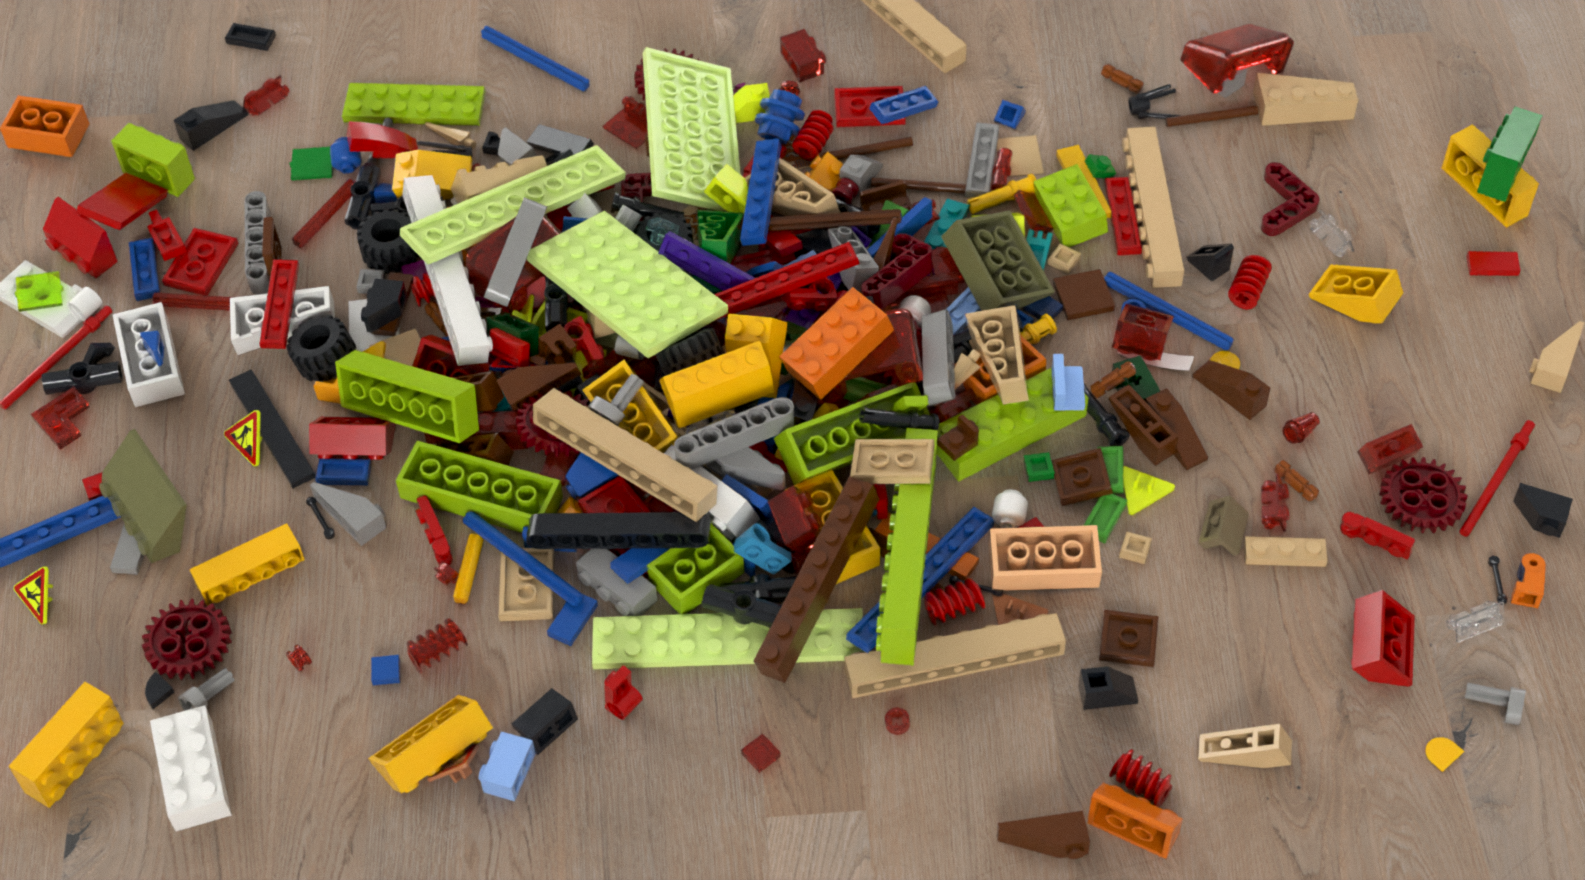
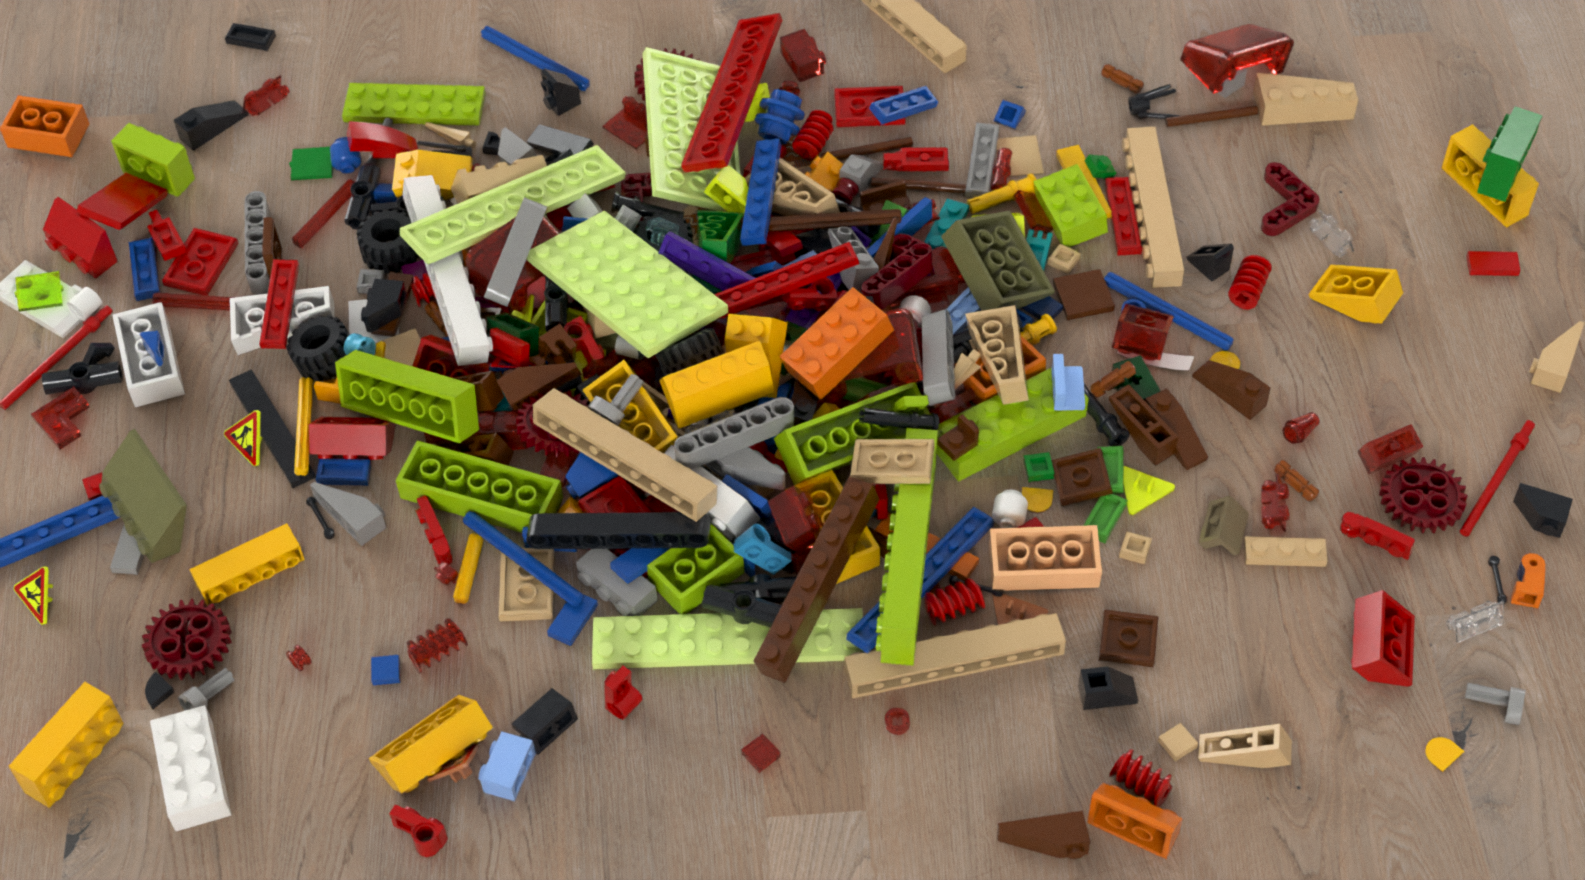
none -> yellow axle [294,377,313,476]
none -> medium azure wheel [344,333,376,355]
none -> red plate [389,804,448,857]
none -> black slope [541,69,581,116]
none -> red plate [681,13,783,173]
none -> red hinge [883,147,949,172]
none -> yellow piece [1022,487,1053,513]
none -> tan tile [1158,723,1198,762]

